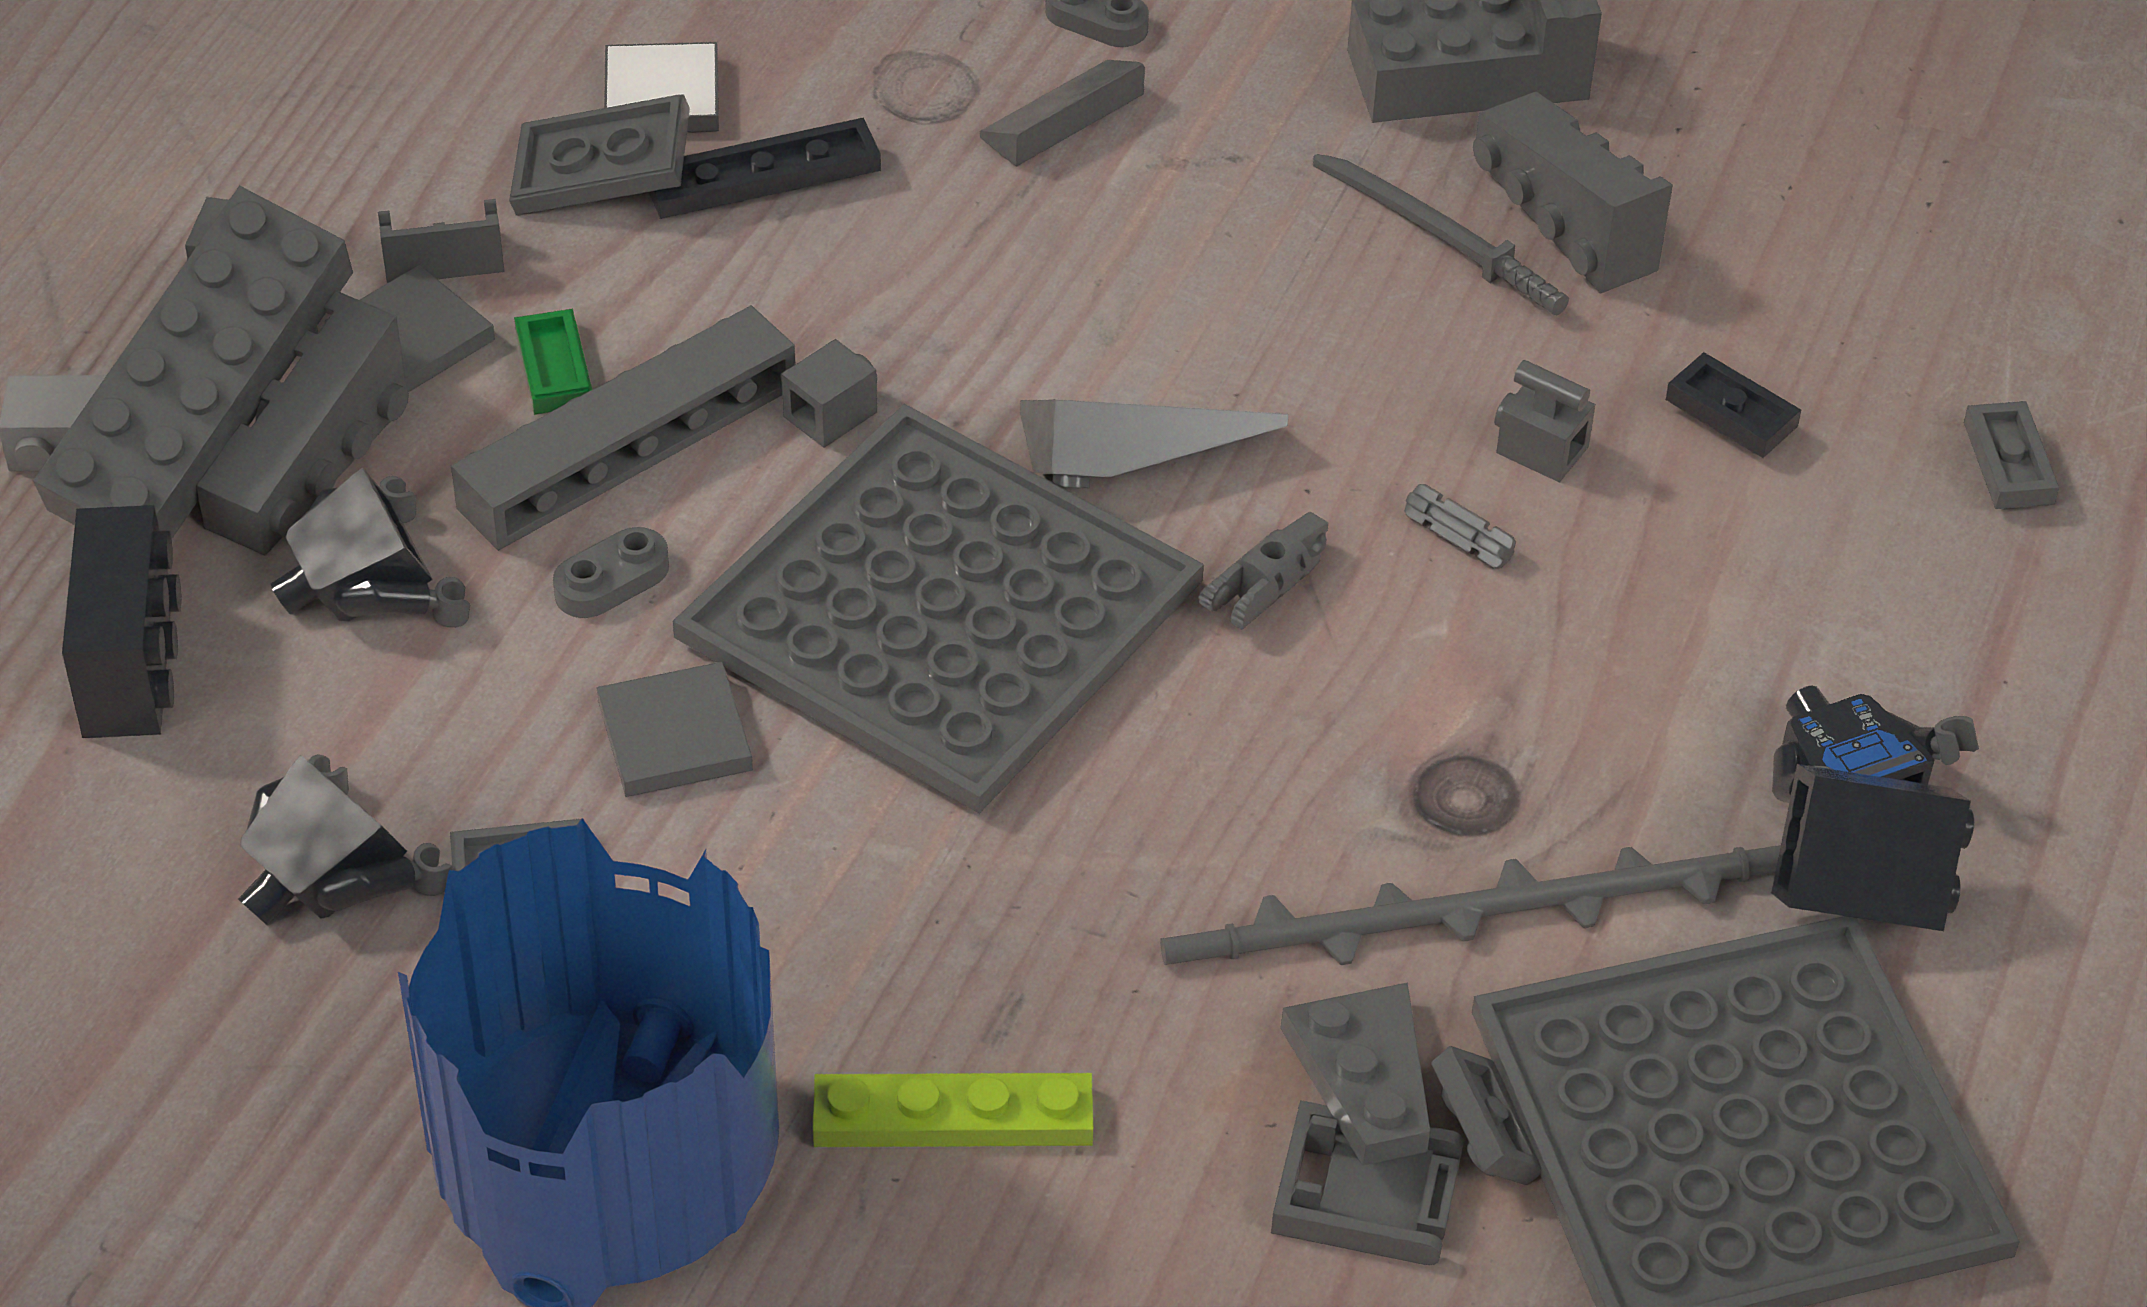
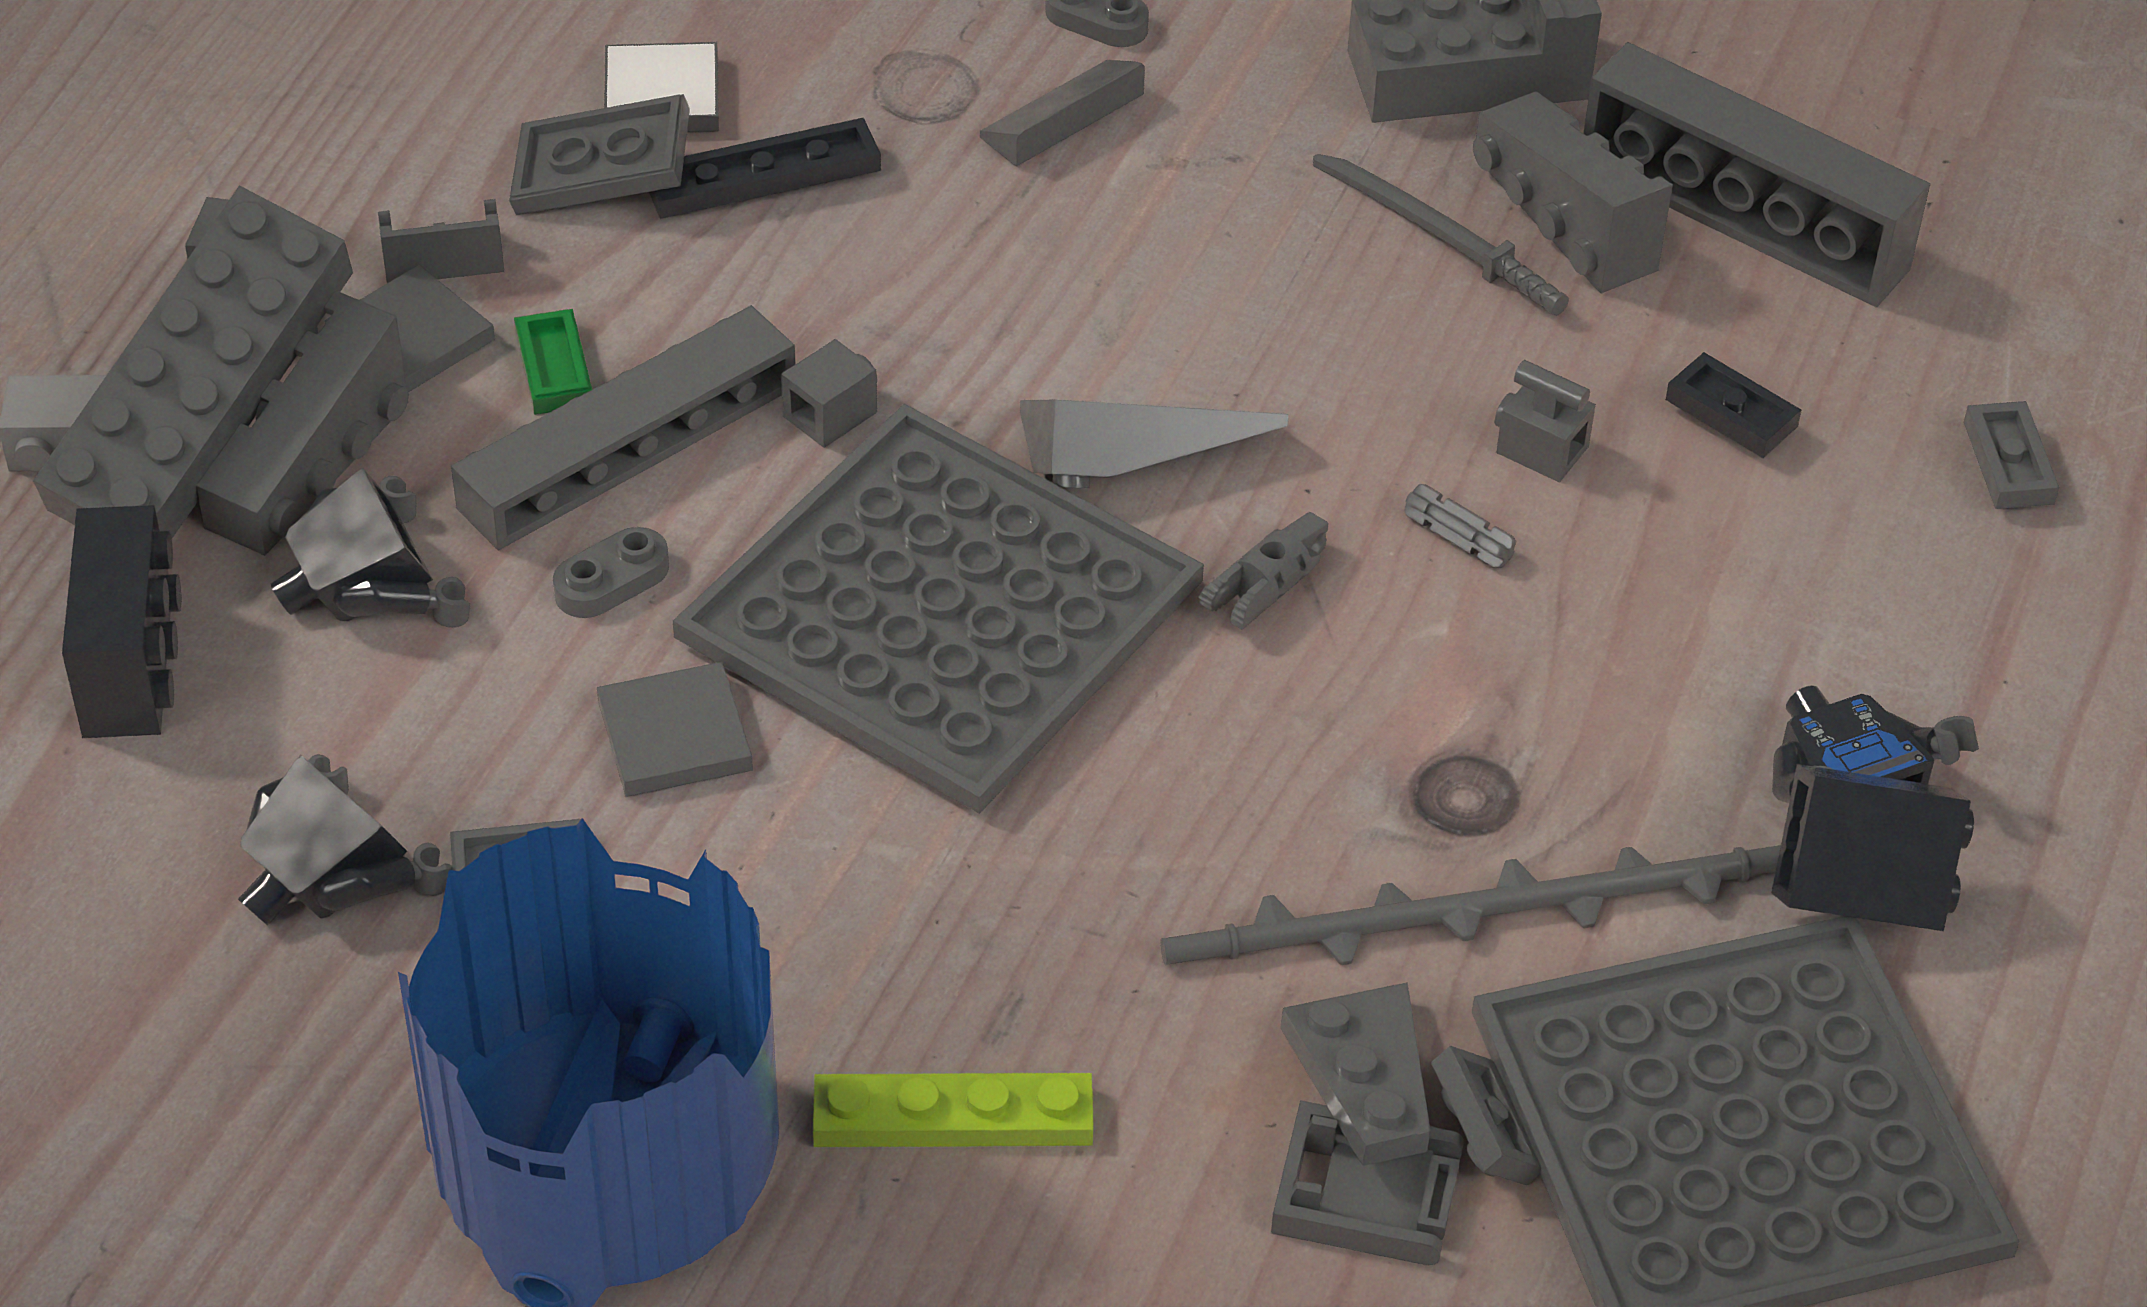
none -> dark grey brick [1583,42,1931,308]

